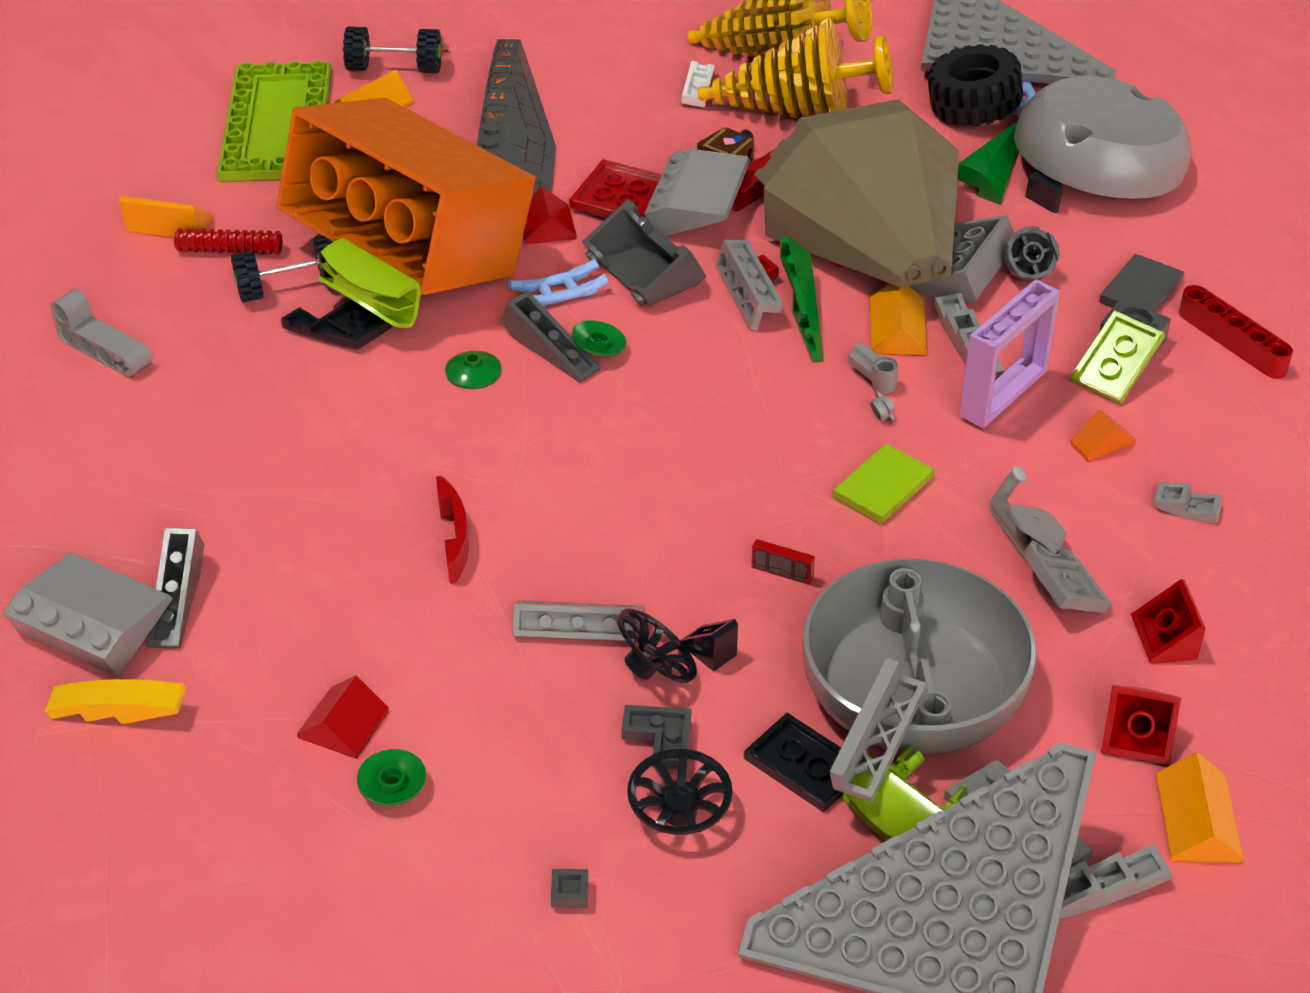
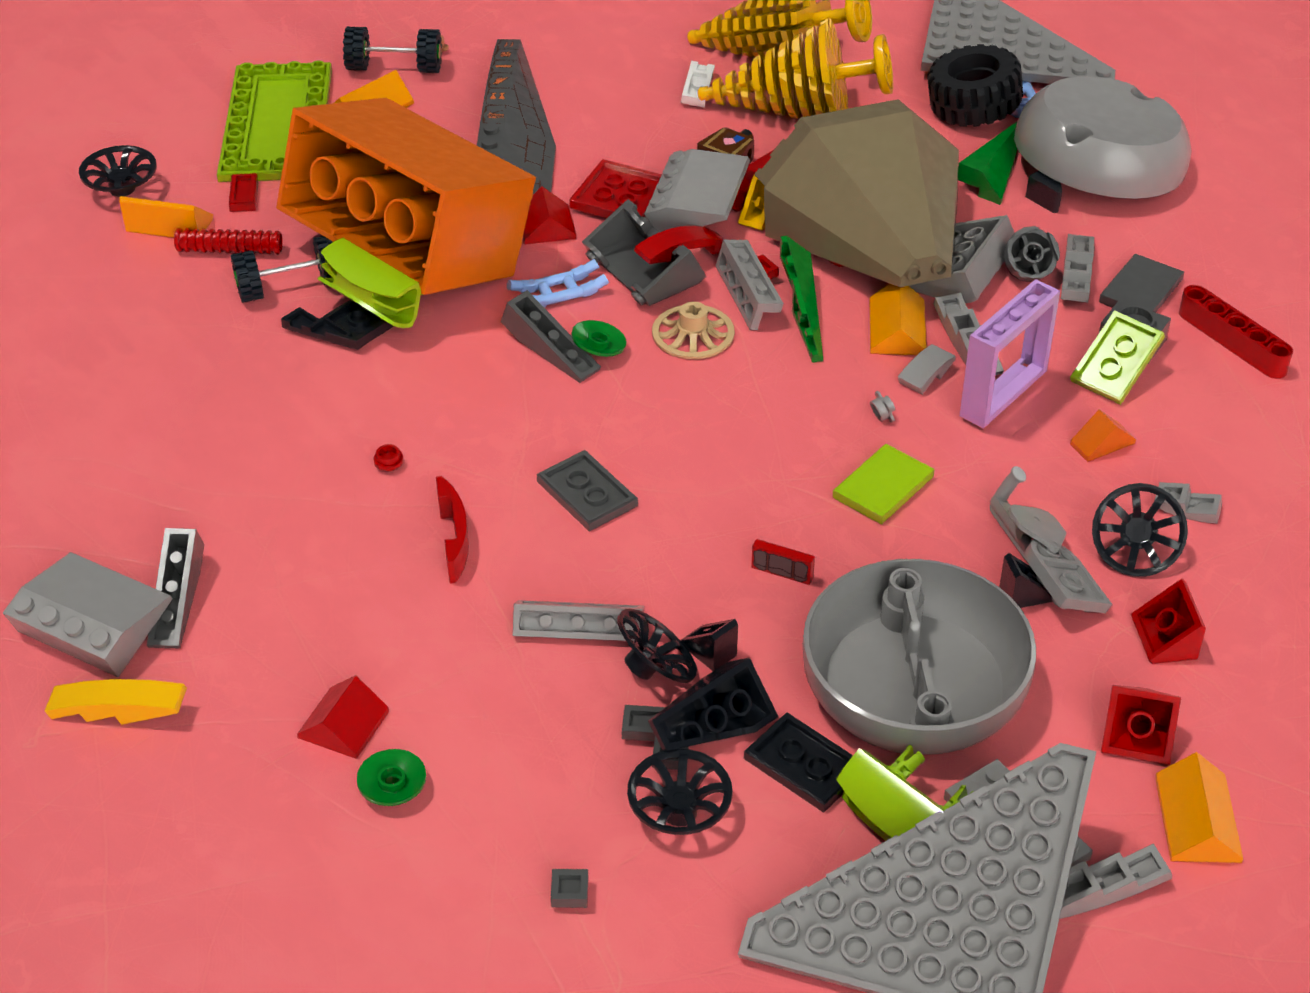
light grey beam [50,289,153,378] -> none
green dish [445,350,502,389] -> none
light grey fence [830,657,927,803] -> none
light grey piece [848,343,898,394] -> none
none -> black wheel [79,145,157,197]
none -> red tile [229,173,258,212]
none -> red plate [373,444,403,471]
none -> dark grey tile [537,450,638,531]
none -> red slope [634,226,725,264]
none -> black wedge [648,657,779,751]
none -> tan wheel [652,301,735,359]
none -> yellow slope [738,175,765,231]
none -> light grey slope [898,344,956,395]
none -> black slope [999,553,1053,608]
none -> light grey slope [1061,234,1094,303]
none -> black wheel [1092,483,1188,577]

